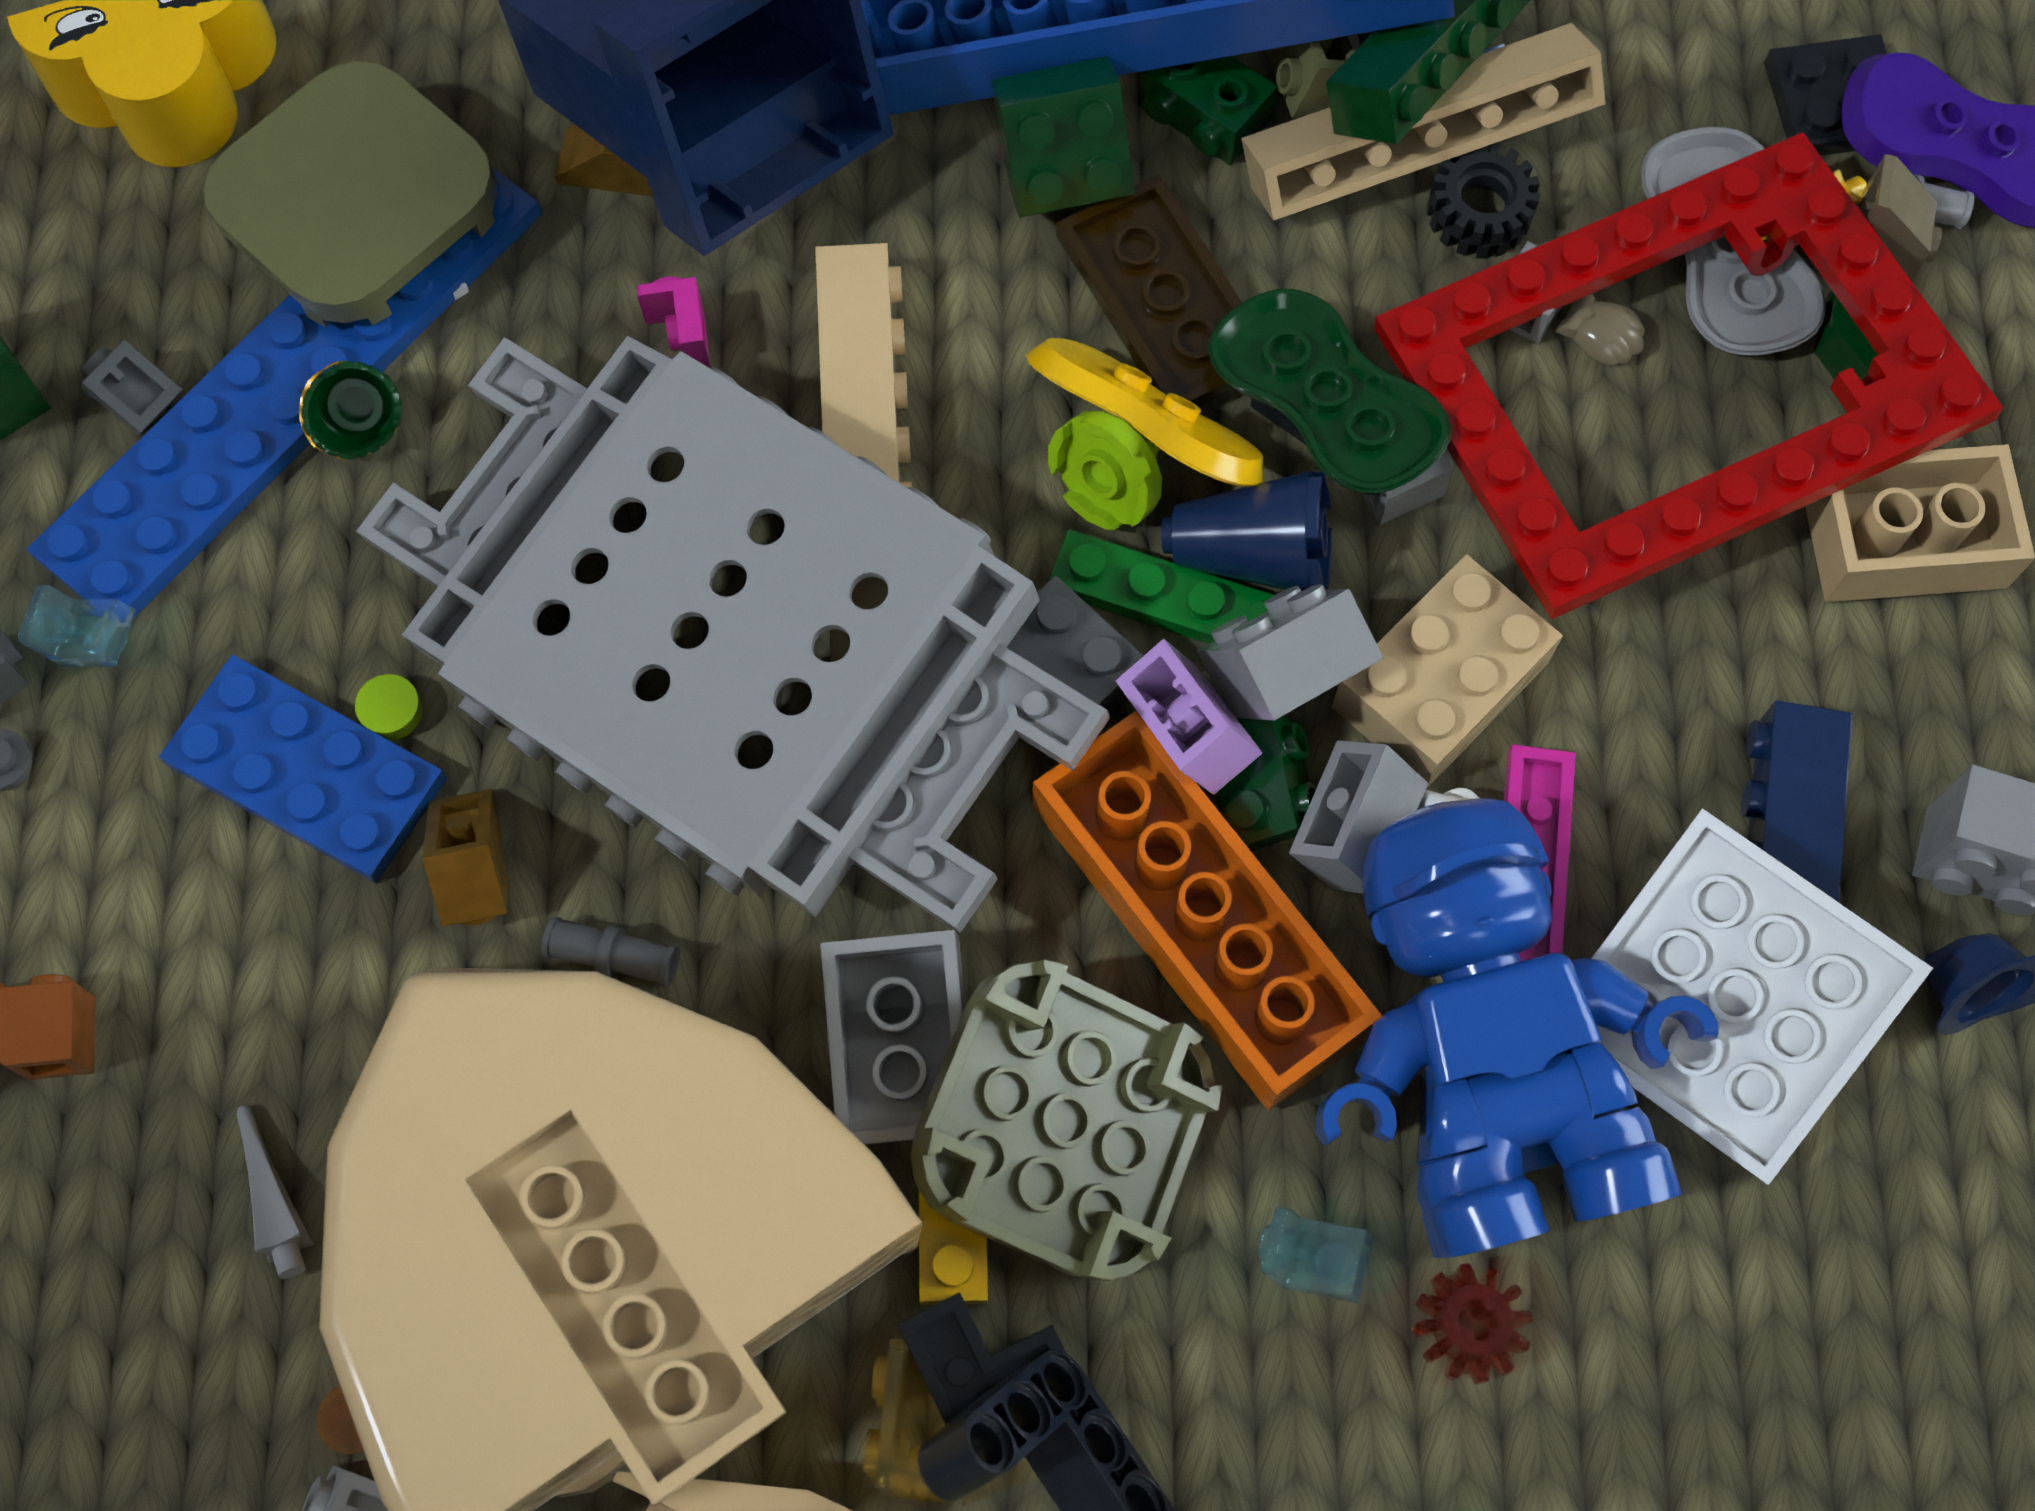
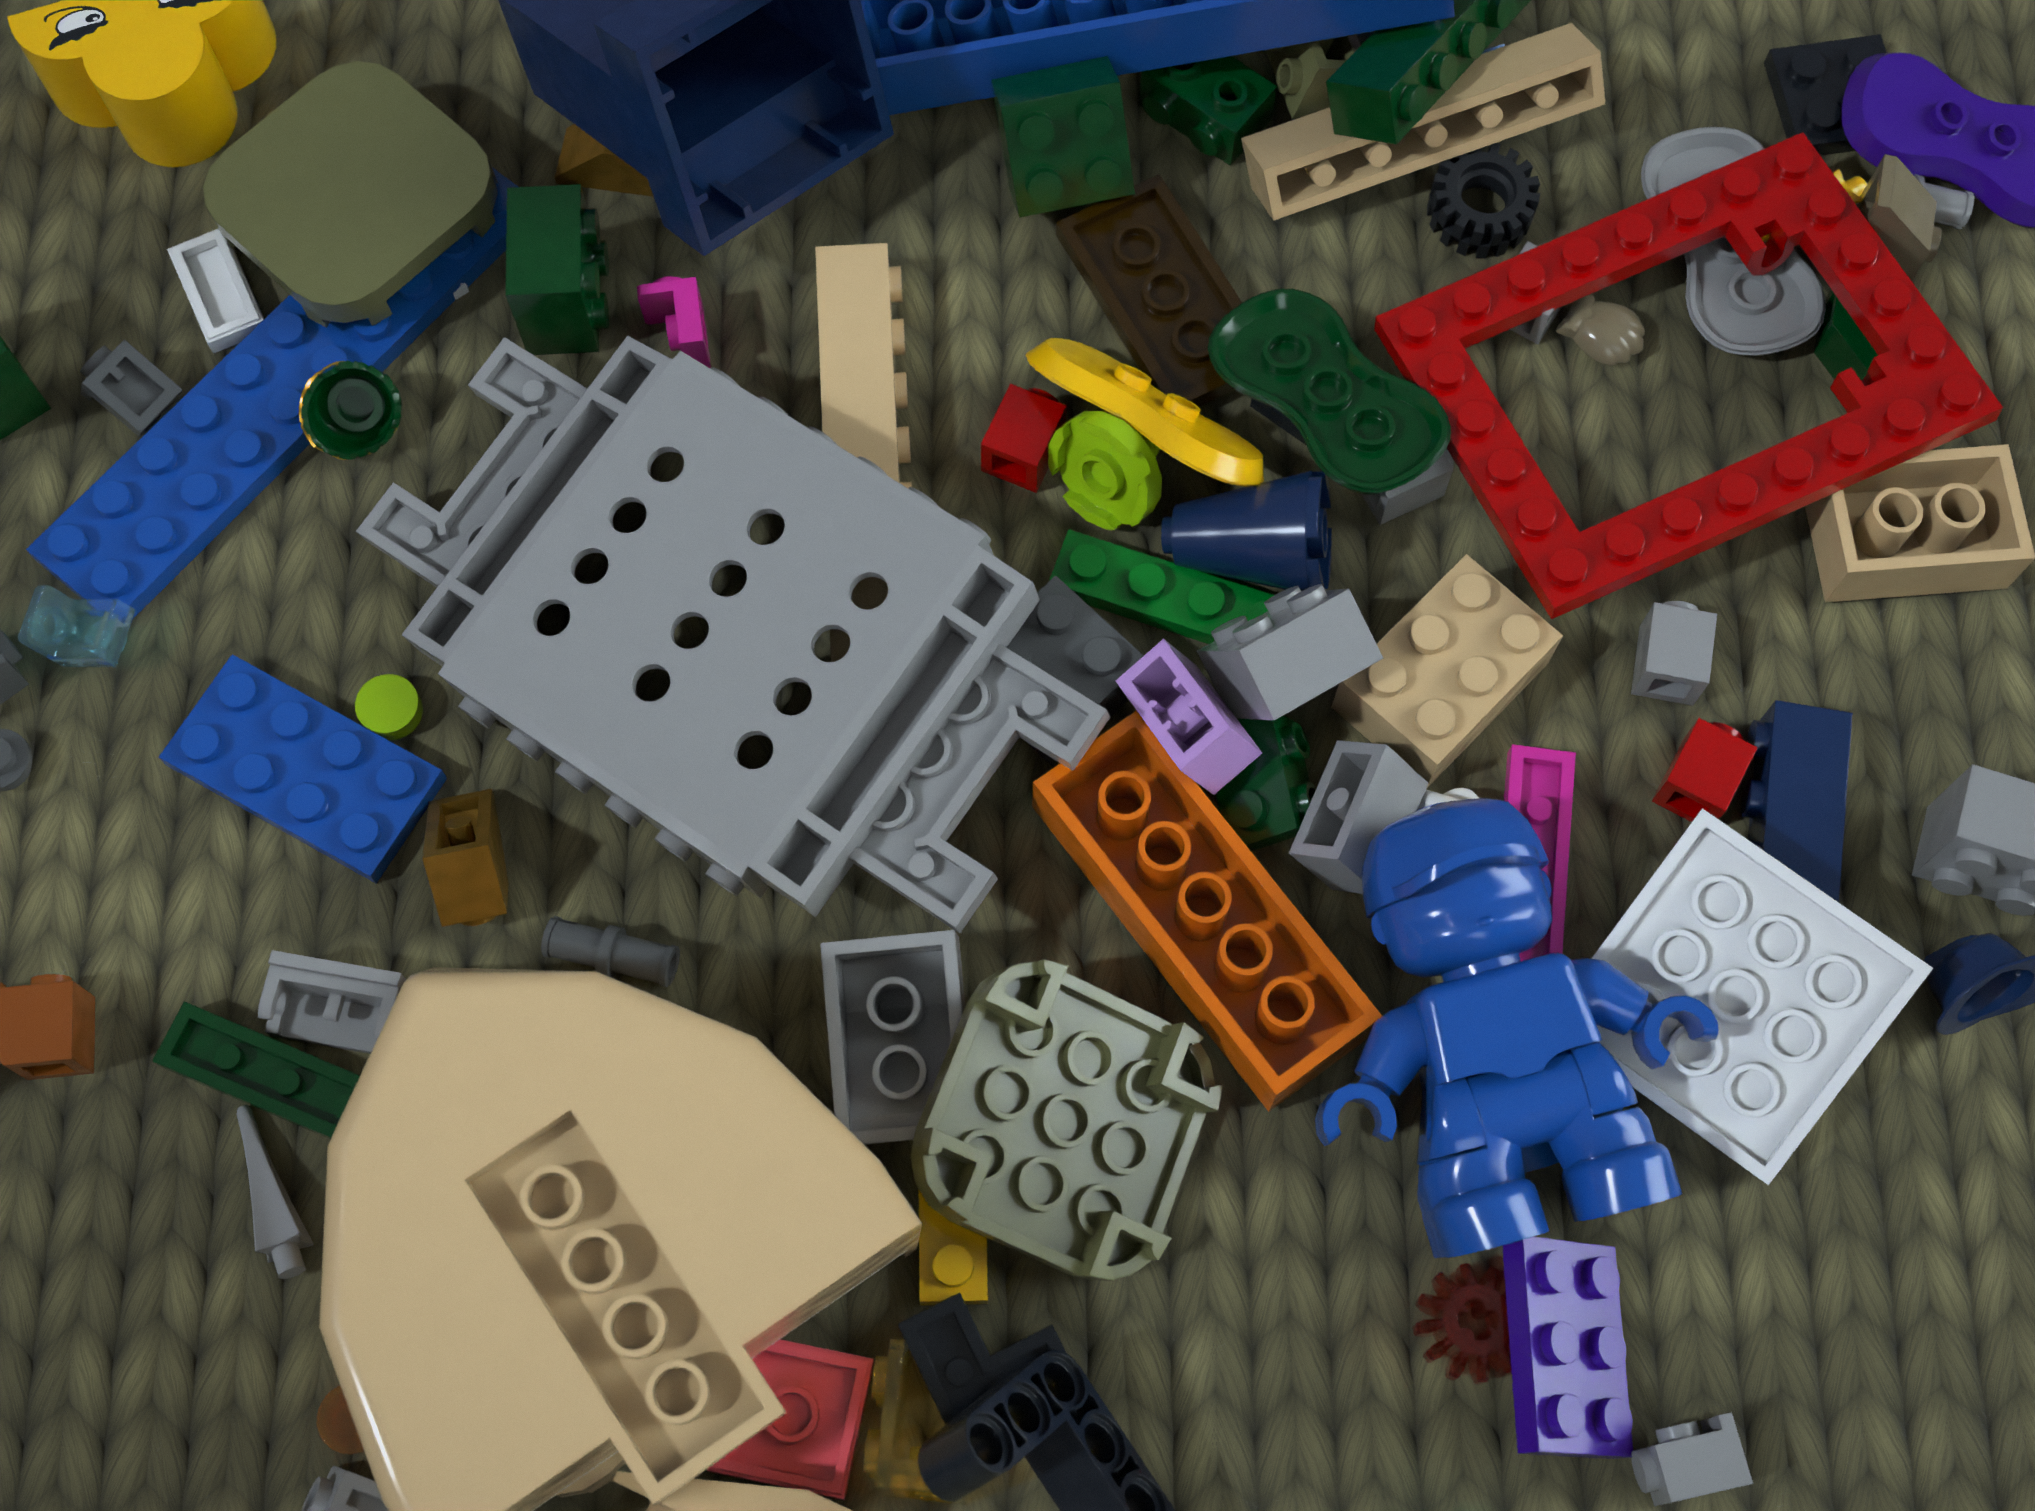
clear light blue bracket [1259,1206,1374,1304] -> none
none -> dark green plate [152,1001,360,1139]
none -> white tile [167,229,264,354]
none -> light grey hinge [258,950,407,1054]
none -> dark green brick [506,184,609,355]
none -> coral tile [707,1339,875,1501]
none -> red brick [981,383,1067,493]
none -> plate [1502,1236,1633,1459]
none -> light grey brick [1631,601,1717,706]
none -> light grey brick [1631,1412,1753,1506]
none -> red brick [1652,718,1758,822]

